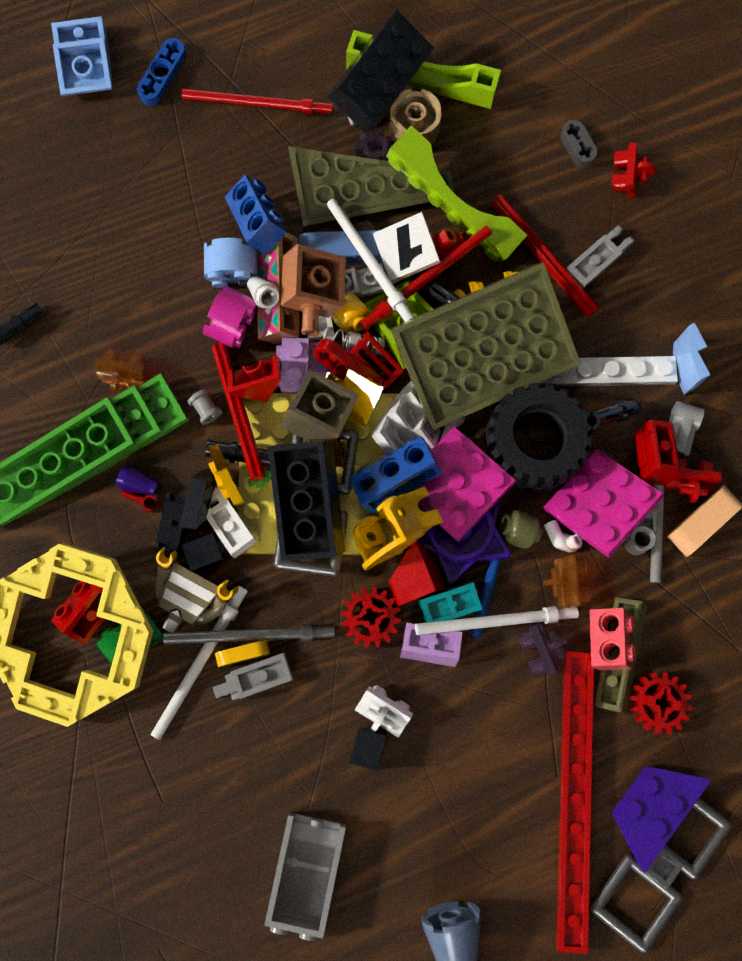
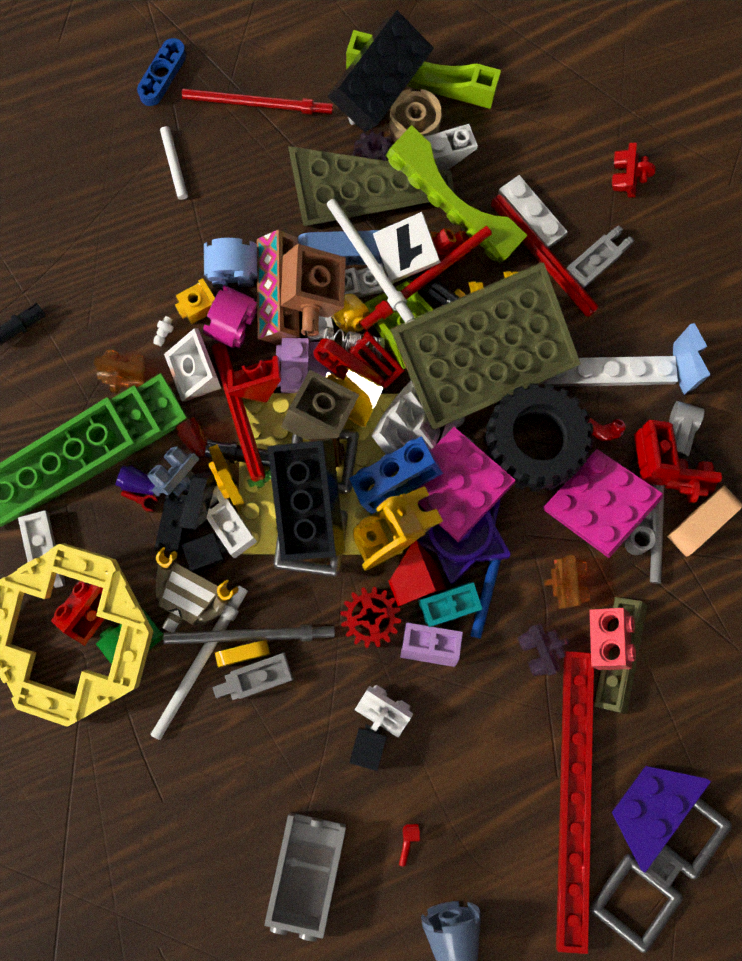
light blue slope [51,16,112,96] -> none
light grey bush [187,389,222,425] -> none
blue brick [225,175,287,255] -> none
white cone [247,276,279,308] -> none
white bar [415,606,579,635] -> none
olive head [499,510,542,549] -> none
white arm [544,520,582,553] -> none
flat silver beam [560,120,597,168] -> none
black pin [584,398,641,429] -> none
red gear [628,672,693,735] -> none
none -> white plate [18,511,65,588]
none -> sand blue hips [147,446,199,496]
none -> white piece [153,316,174,347]
none -> white bar [160,126,188,200]
none -> white slope [164,328,221,402]
none -> yellow brick [175,278,215,324]
none -> clear red cone [176,417,208,459]
none -> red hand [399,824,420,866]
none -> white slope [425,124,478,170]
none -> white plate [498,175,568,248]
none -> red arm [587,418,626,441]

